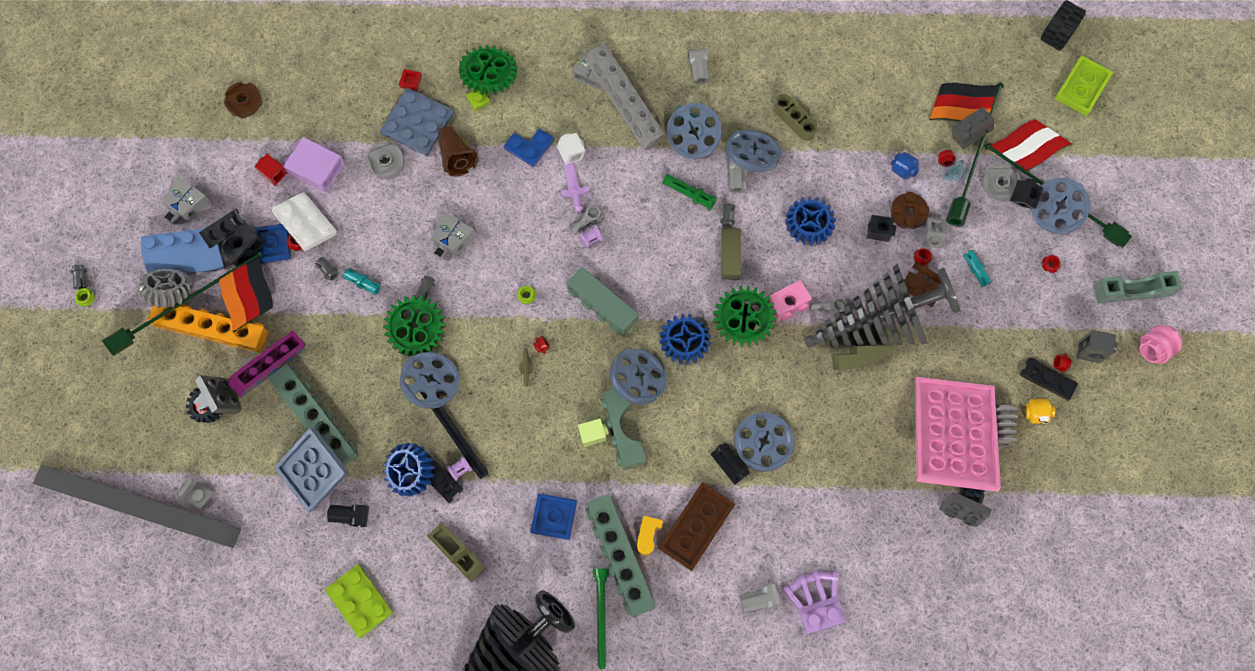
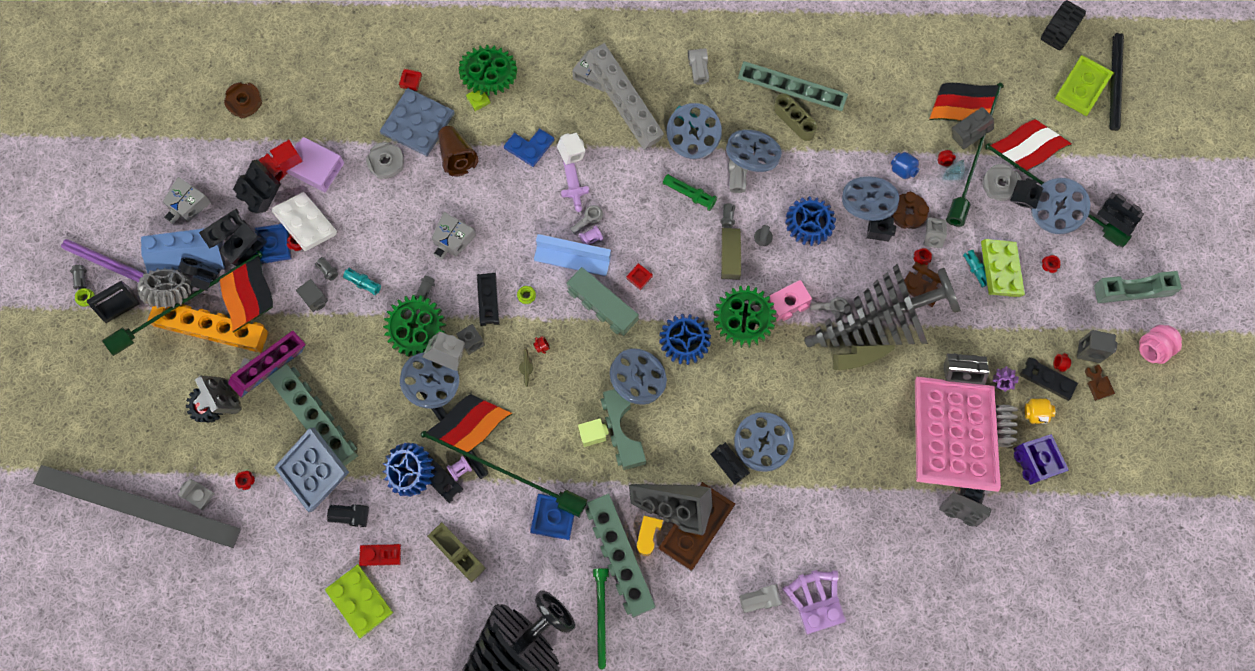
none -> medium lavender axle [61,239,144,282]
none -> black tile [86,280,140,323]
none -> black piece [178,257,221,291]
none -> black plate [233,159,281,214]
none -> red plate [235,471,255,490]
none -> red brick [270,140,303,173]
none -> dark grey brick [296,279,328,312]
none -> red plate [359,544,401,566]
none -> flag [421,394,588,518]
none -> light grey torso [422,332,465,371]
none -> dark grey brick [456,324,485,355]
none -> black plate [477,273,500,326]
none -> light blue panel [534,234,611,276]
none -> red plate [626,263,653,290]
none -> dark grey wedge [629,484,712,535]
none -> sand green brick [738,61,848,111]
none -> dark grey plate [754,225,773,246]
none -> sand blue wedge [842,176,899,221]
none -> dark grey brick [943,353,989,385]
none -> lime plate [981,239,1025,297]
none -> medium lavender gear [993,366,1019,392]
none -> dark purple plate [1013,434,1069,485]
none -> reddish brown plate [1085,364,1115,401]
none -> black plate [1097,192,1144,236]
none -> black axle [1109,33,1124,131]

